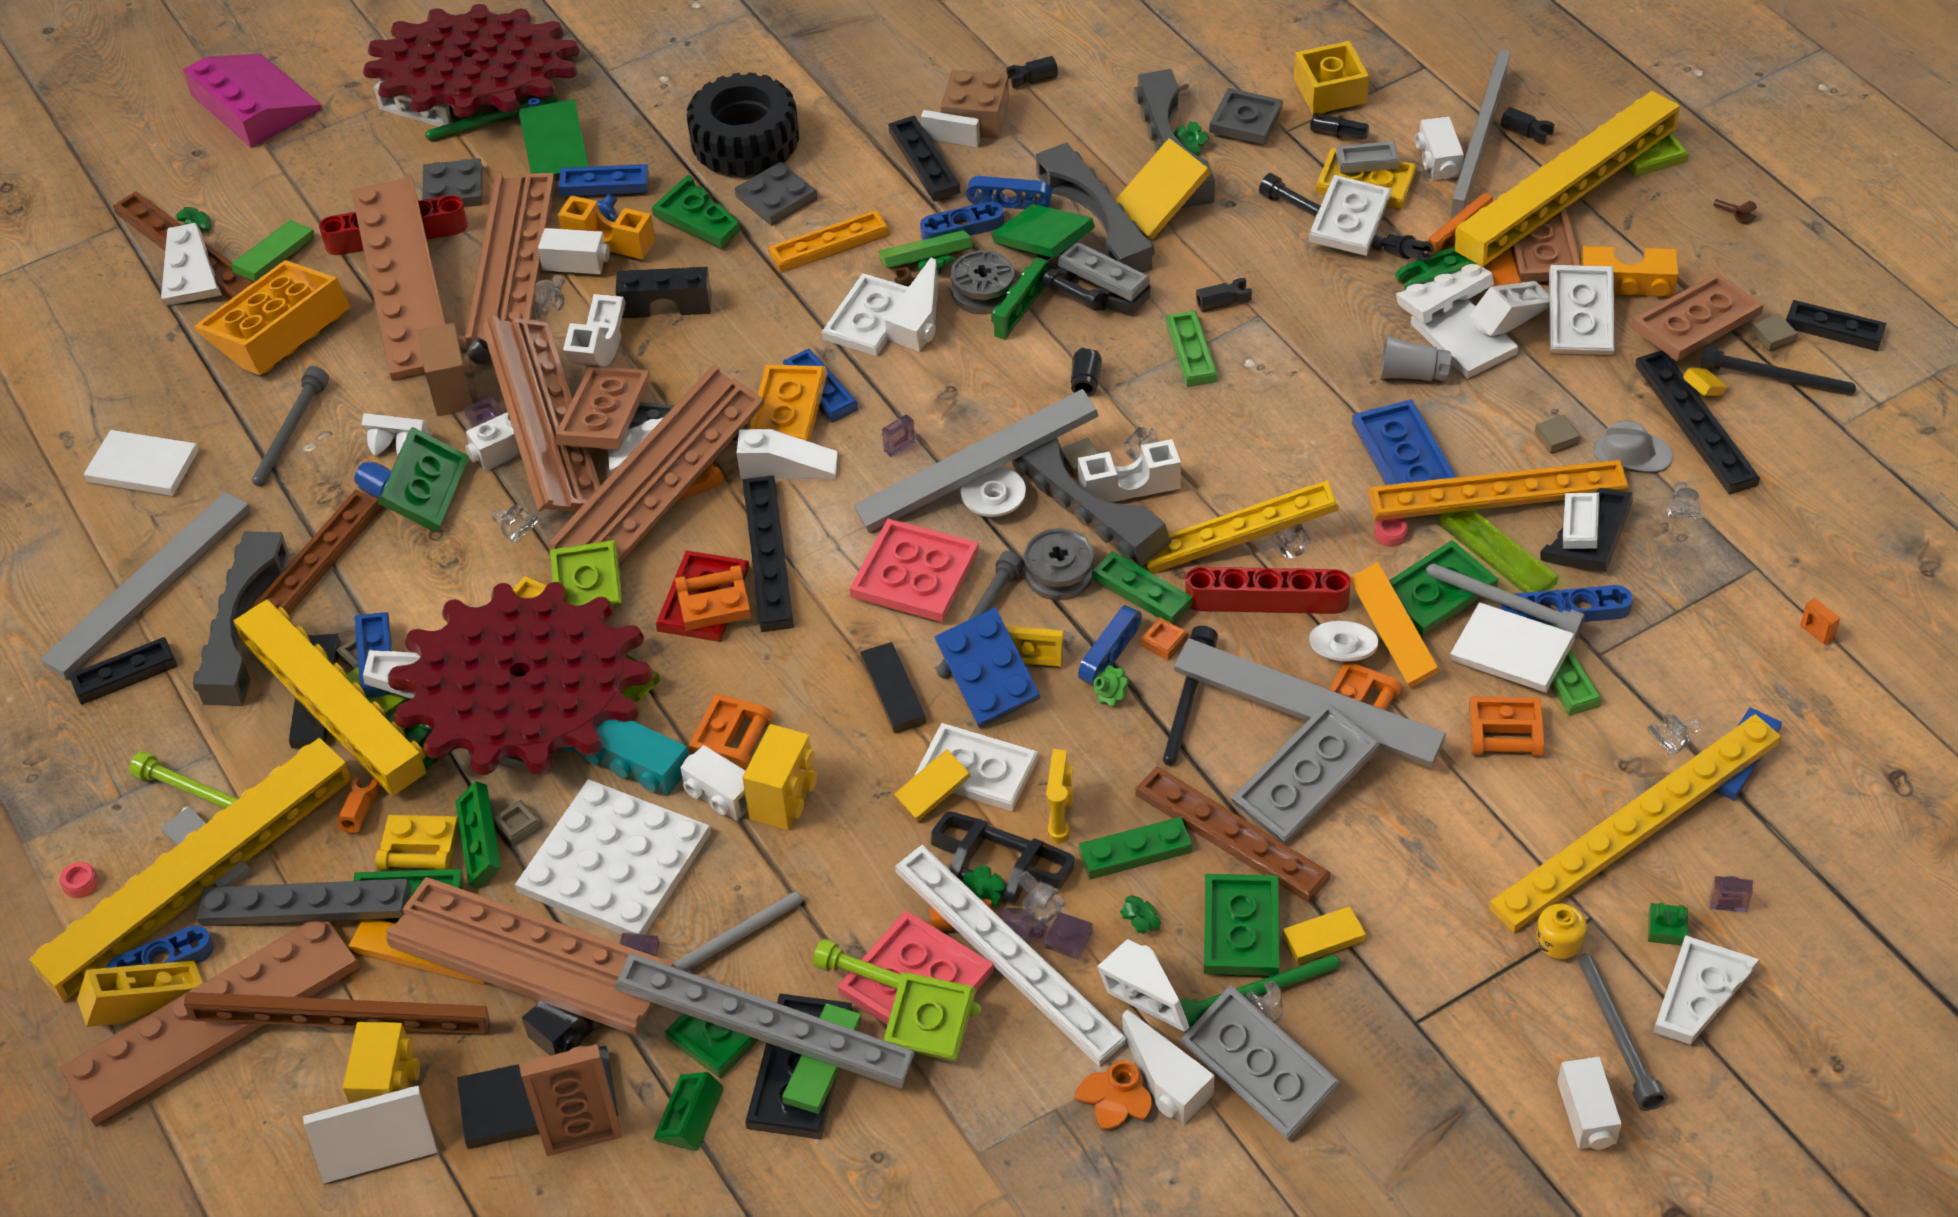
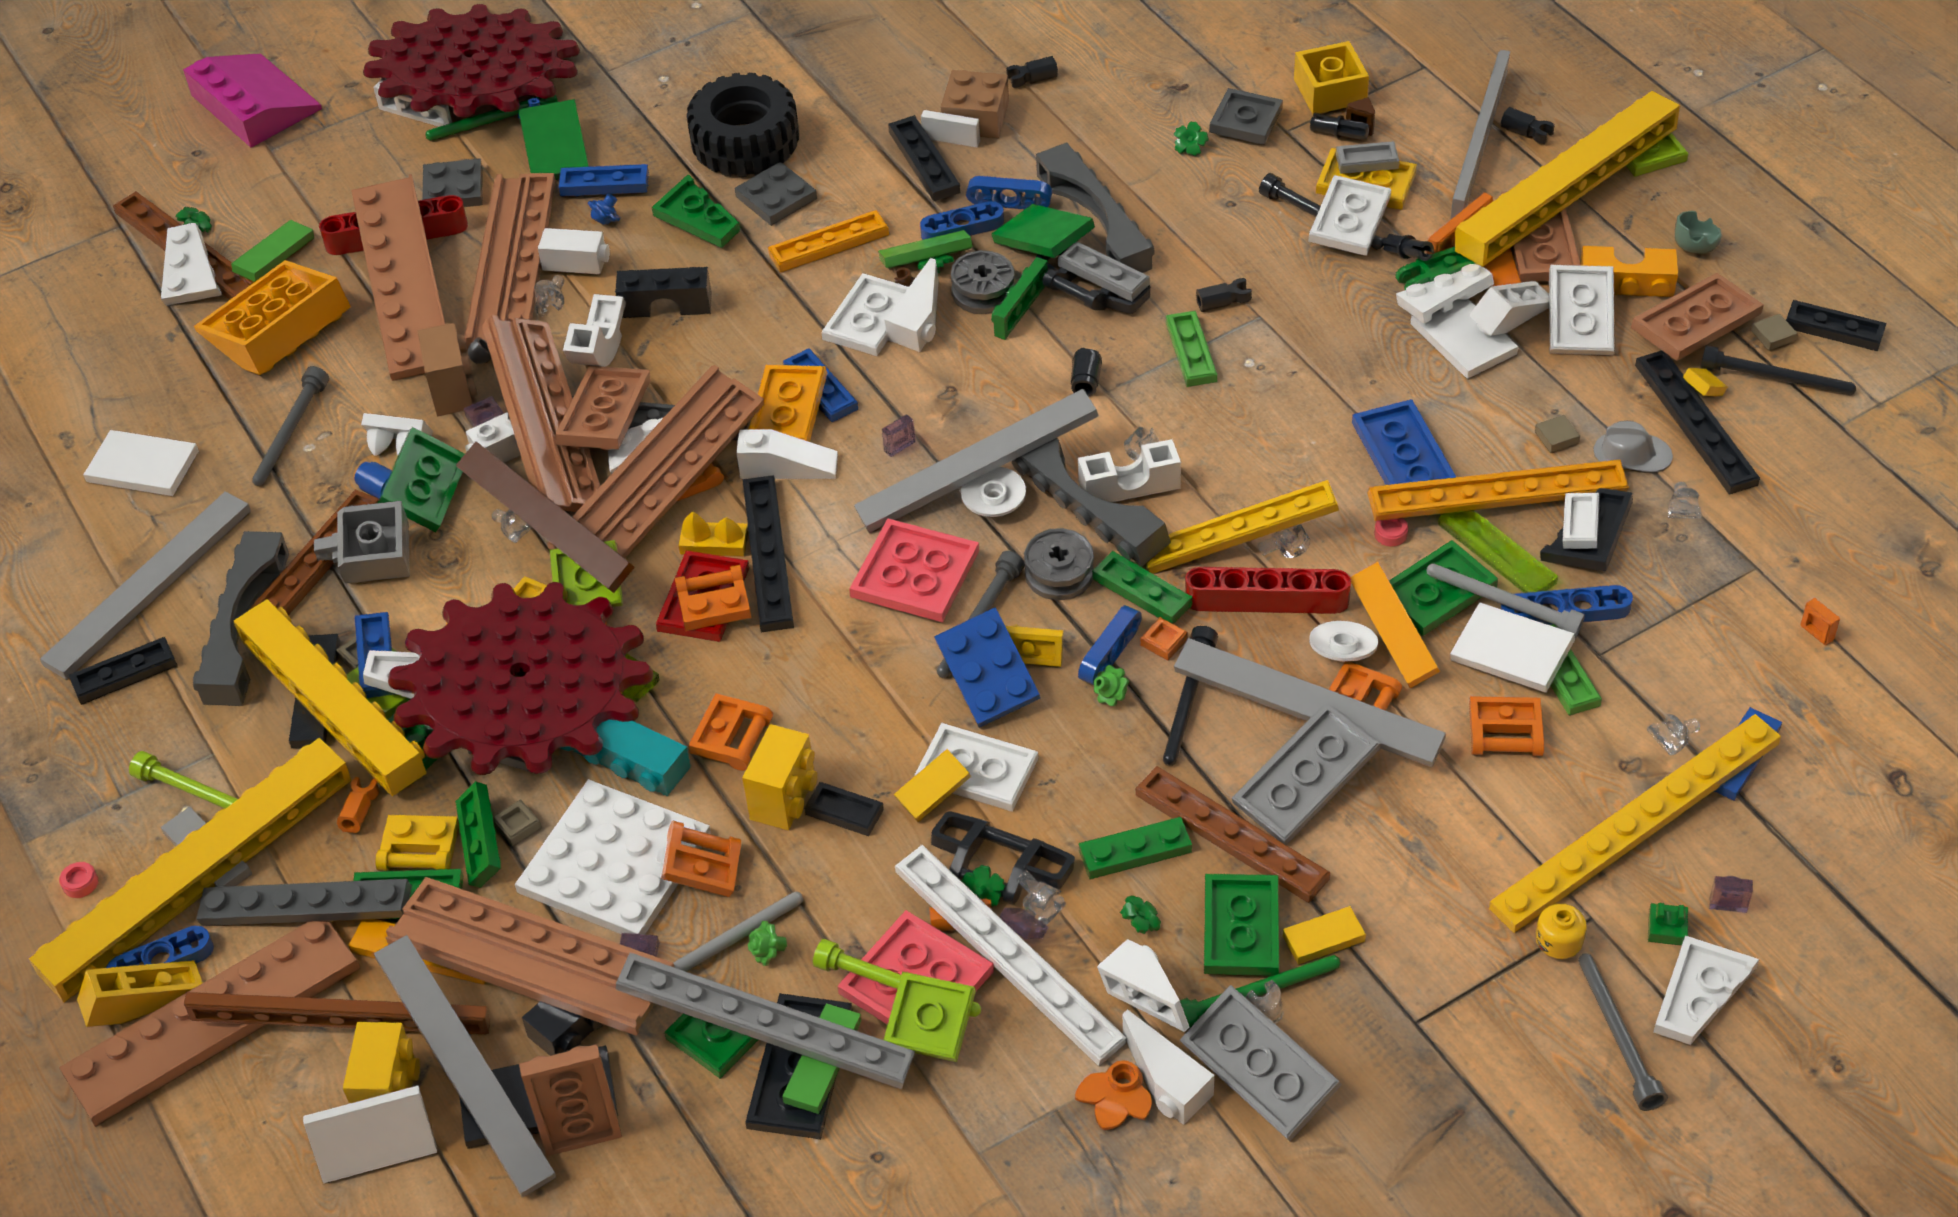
light orange arch [558,195,656,260] -> none
green slope [653,1072,723,1151] -> none
white brick [680,745,748,821] -> none
black tile [860,642,926,733] -> none
plate [1045,912,1093,960] -> none
yellow plate [1046,749,1074,844] -> none
dark tan tile [1062,438,1100,477] -> none
yellow tile [1115,138,1212,240] -> none
dark grey arch [1134,69,1215,208] -> none
light grey plant [1380,336,1451,381] -> none
white brick [1415,117,1464,181] -> none
white brick [1557,1057,1621,1150] -> none
reddish brown hand [1713,199,1757,224] -> none
none -> light grey hinge [314,501,410,584]
none -> light grey tile [374,935,556,1198]
none -> reddish brown tile [456,441,635,593]
none -> orange plate [661,821,741,897]
none -> yellow tile [678,511,749,557]
none -> bright green plant [748,921,787,966]
none -> black tile [804,782,884,836]
none -> reddish brown slope [1346,97,1375,136]
none -> sand green hair [1675,211,1722,254]

